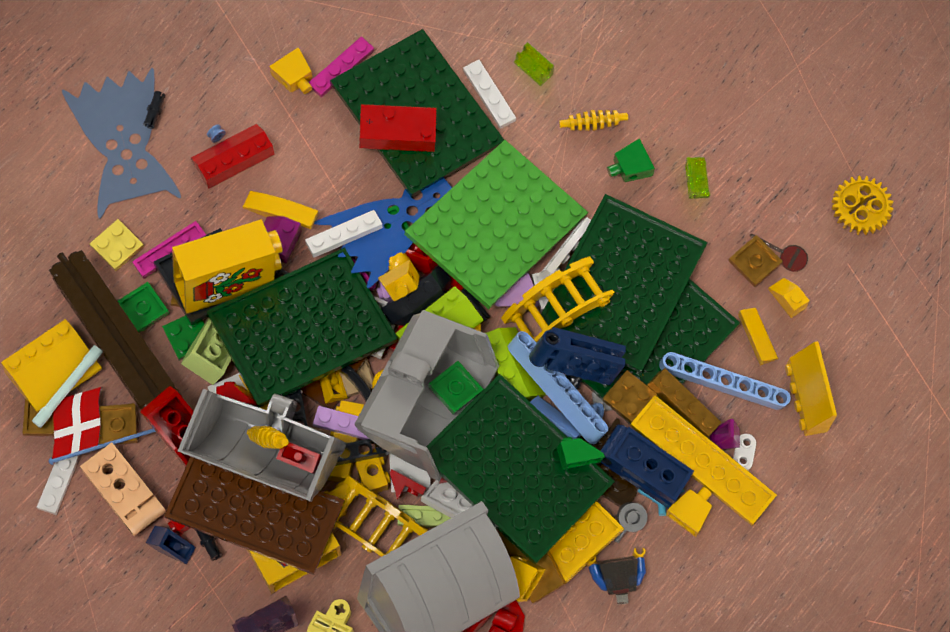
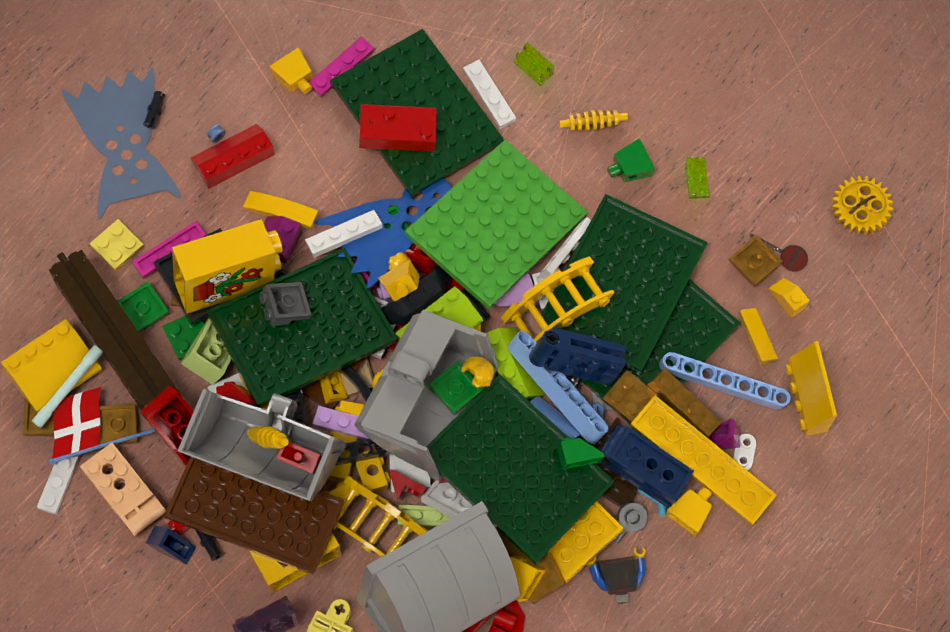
none -> dark grey plate [259,282,312,326]
none -> yellow hair [461,356,494,388]

